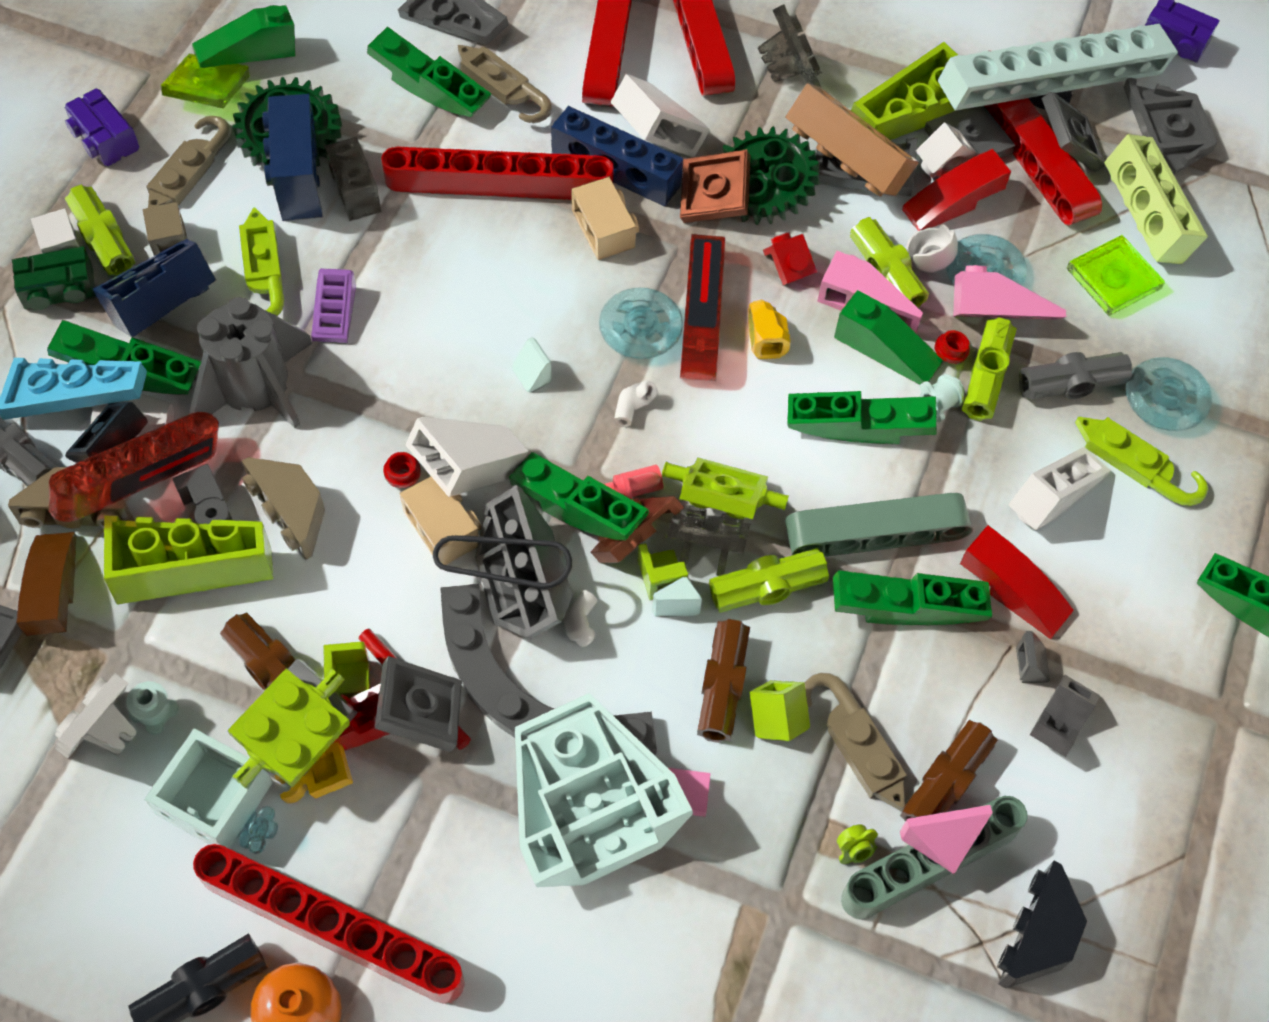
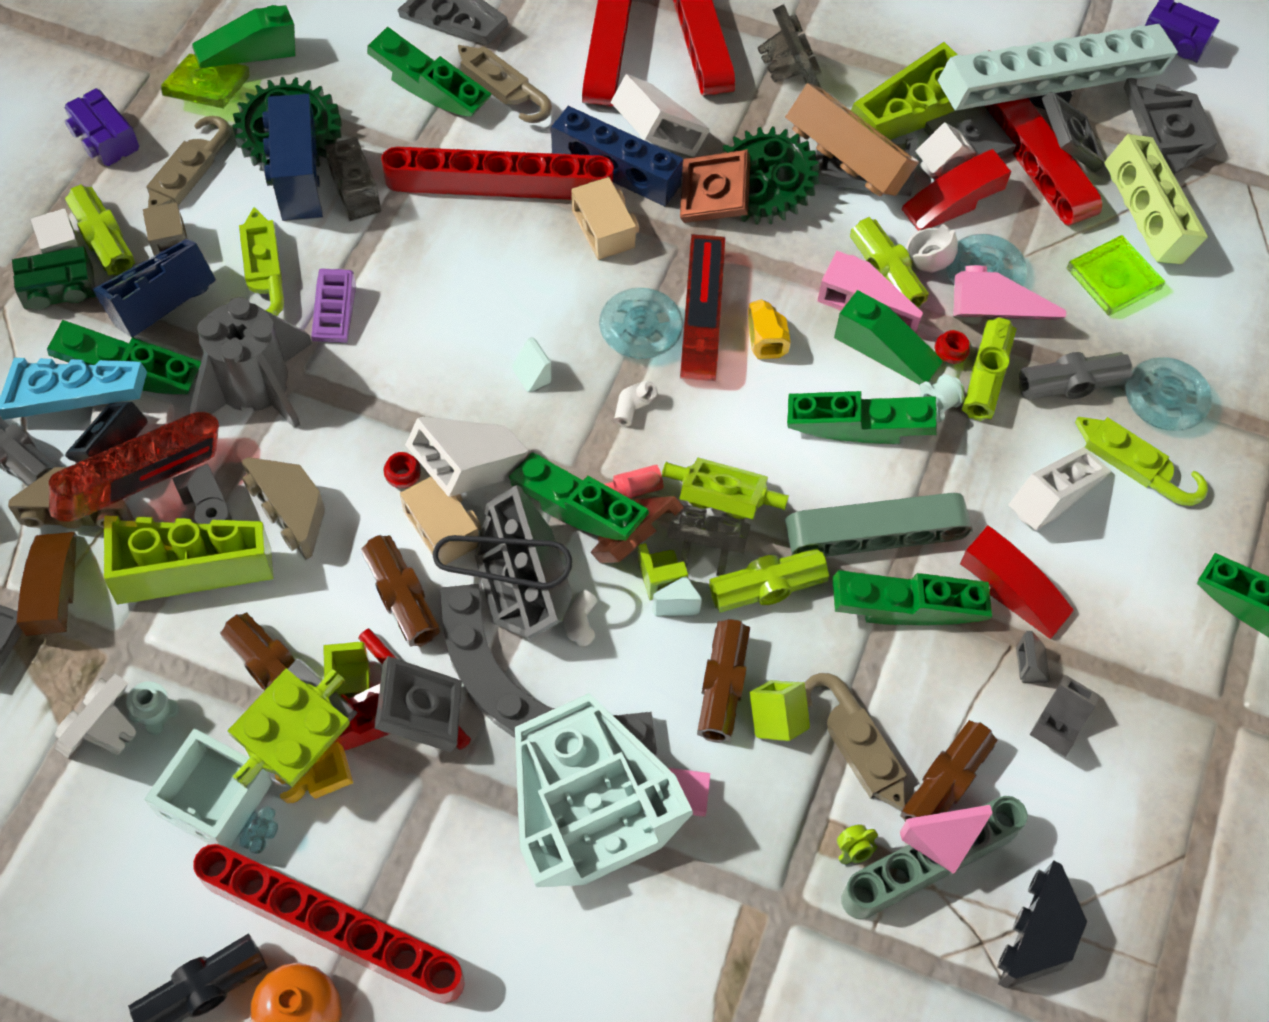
red bracket [763,232,817,285] -> none
none -> reddish brown piece [360,534,440,647]

